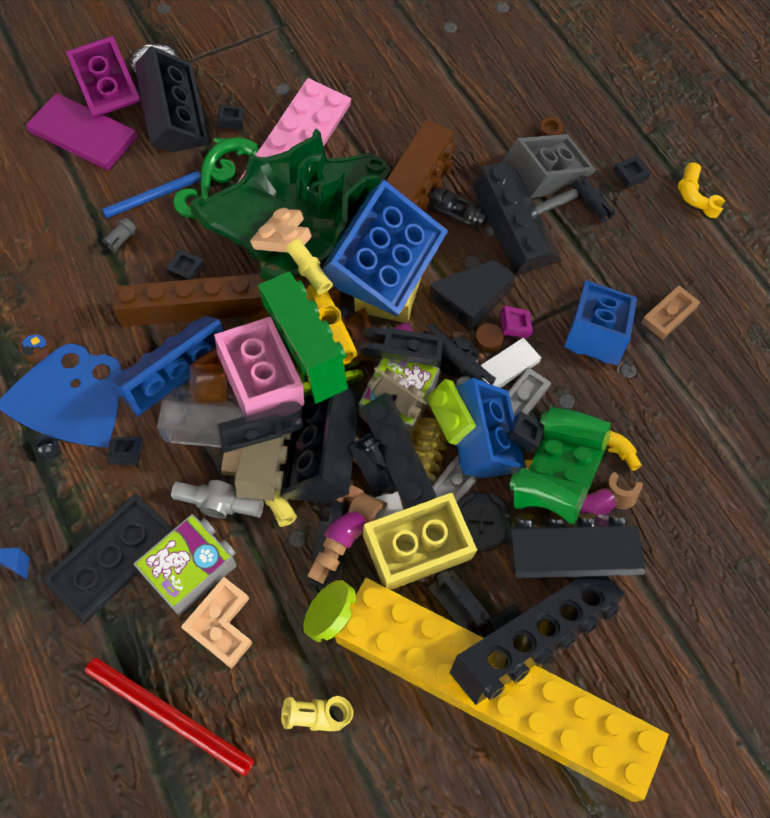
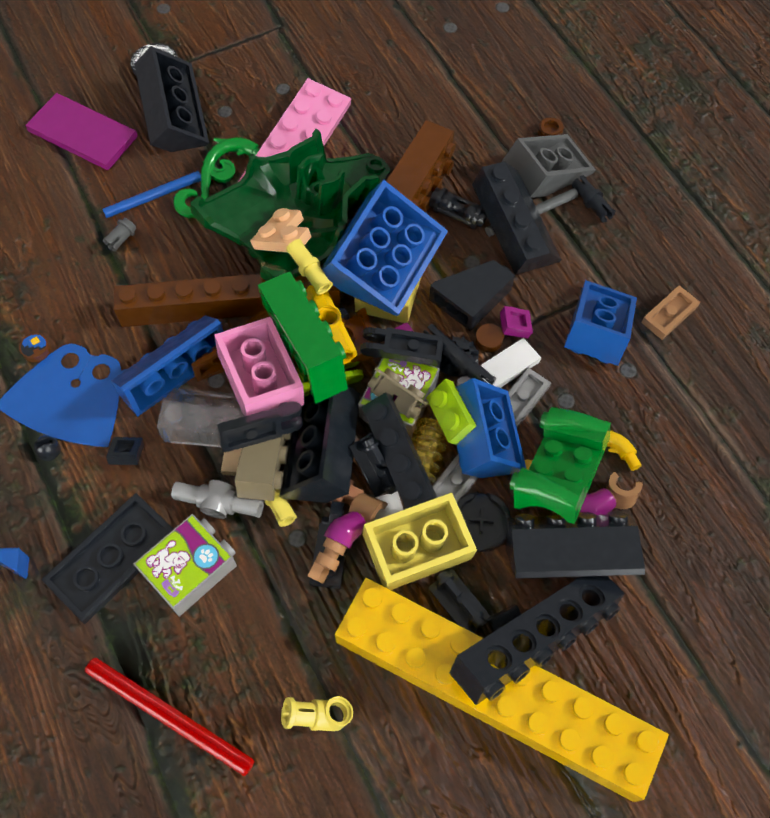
magenta slope [66,36,140,118] -> none
black plate [166,249,205,280] -> none
light nougat plate [181,577,252,669] -> none
clear orange brick [190,364,227,404] -> none
black tile [218,104,244,130] -> none
lime tile [303,580,356,642] -> none
black plate [507,411,544,453] -> none
black plate [613,155,651,188] -> none
yellow piece [678,162,725,218] -> none

